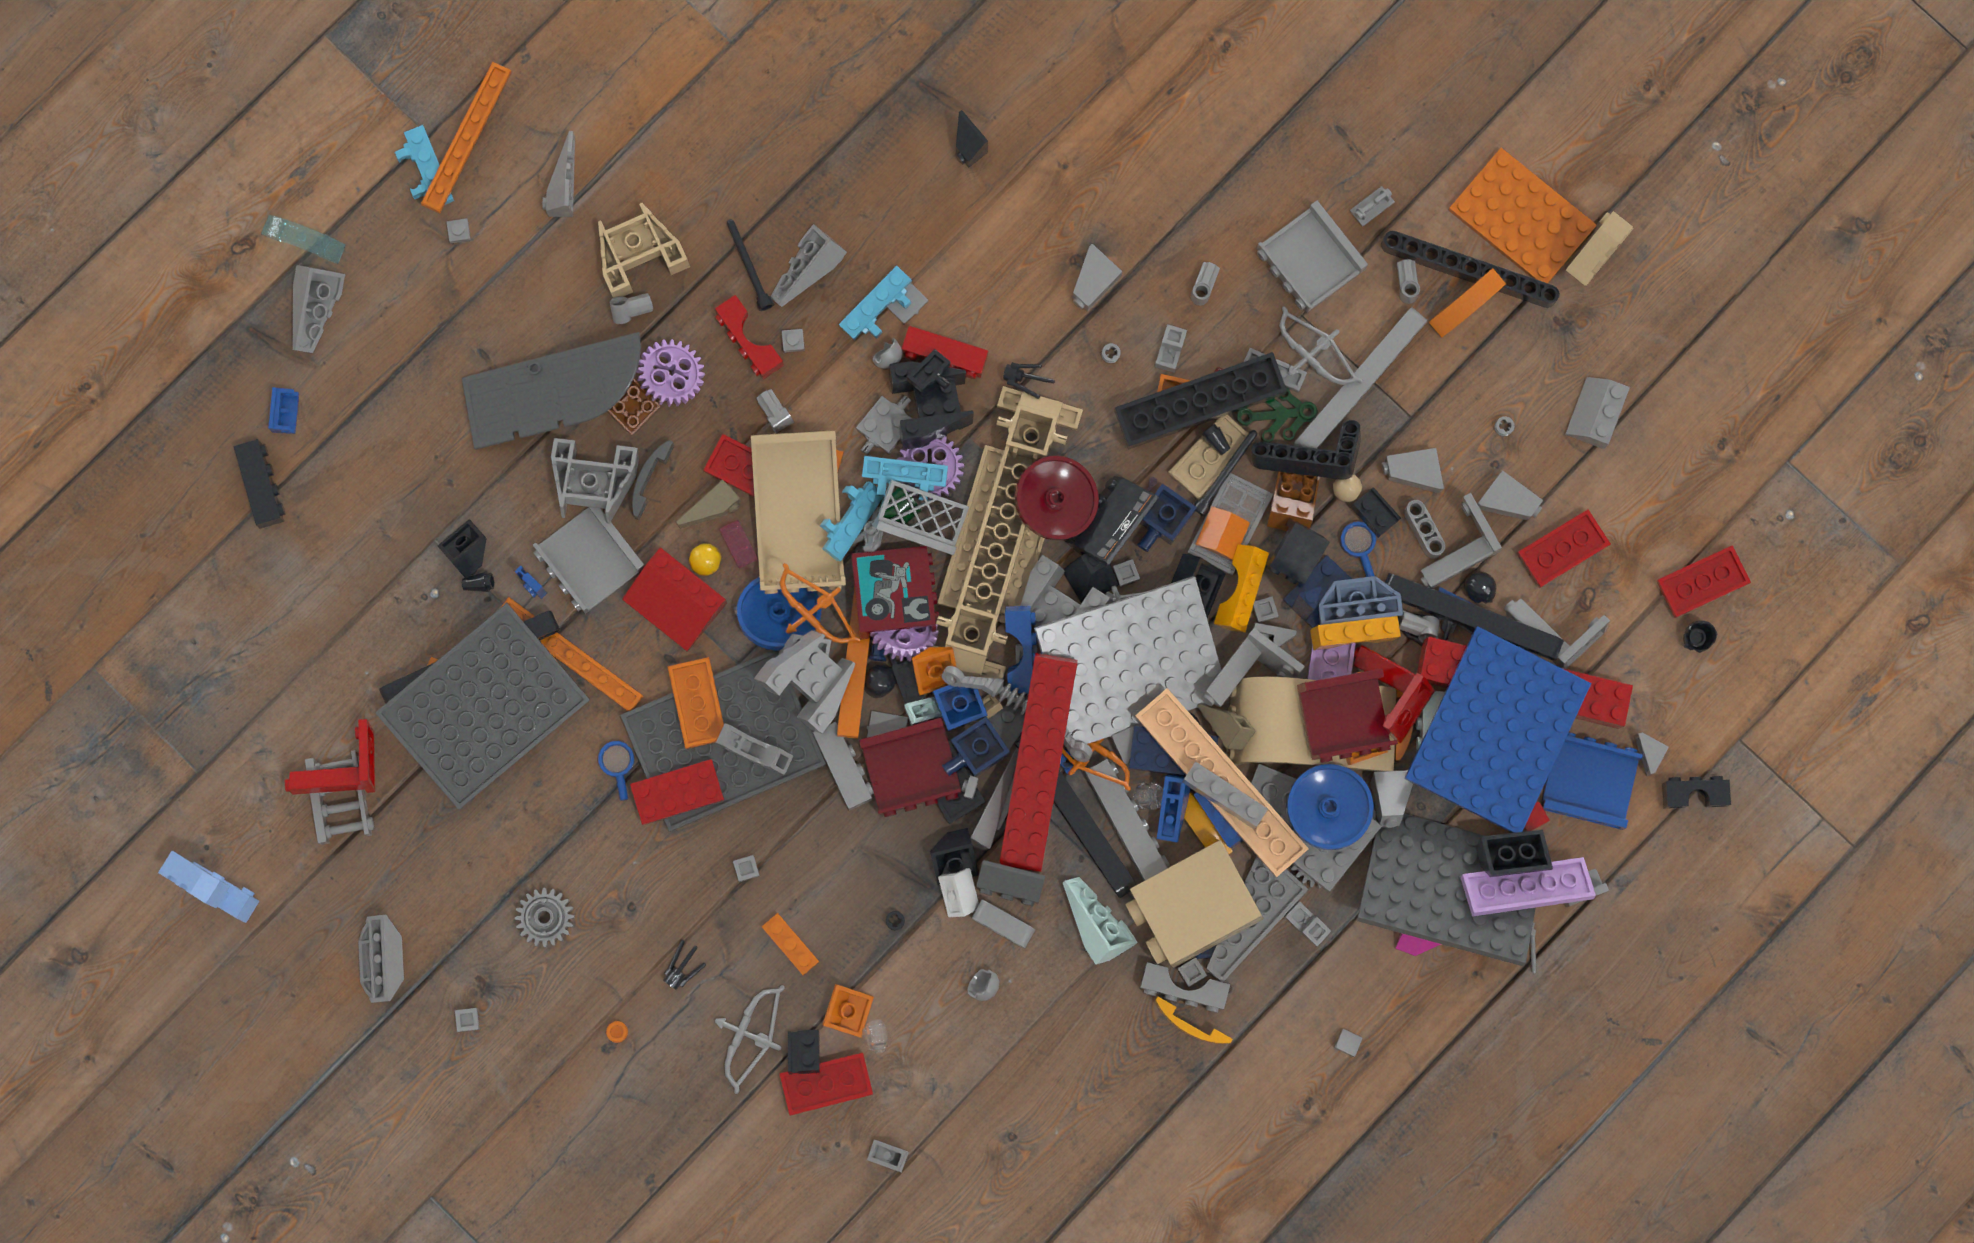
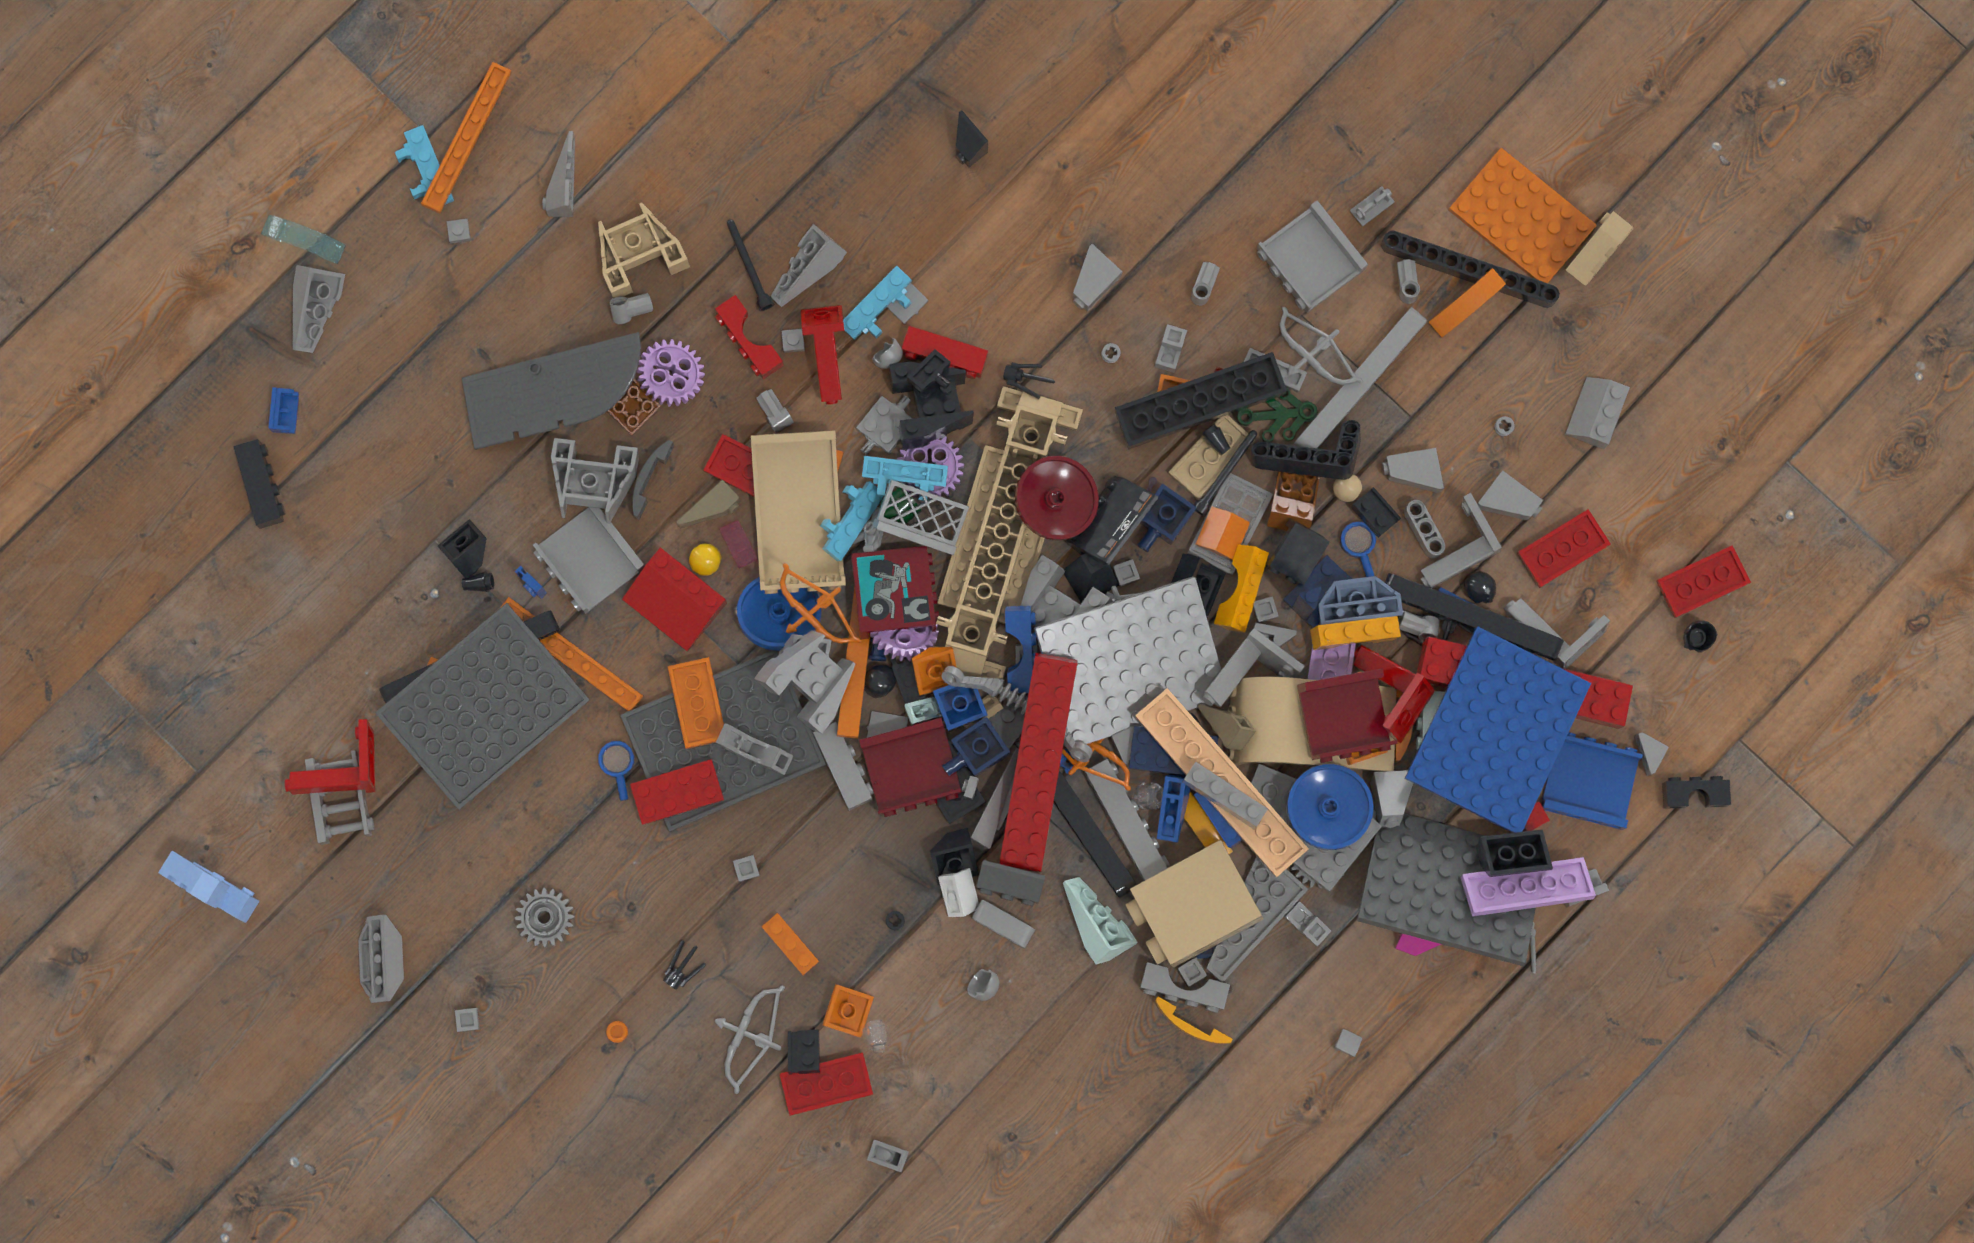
none -> red piece [801,305,845,405]

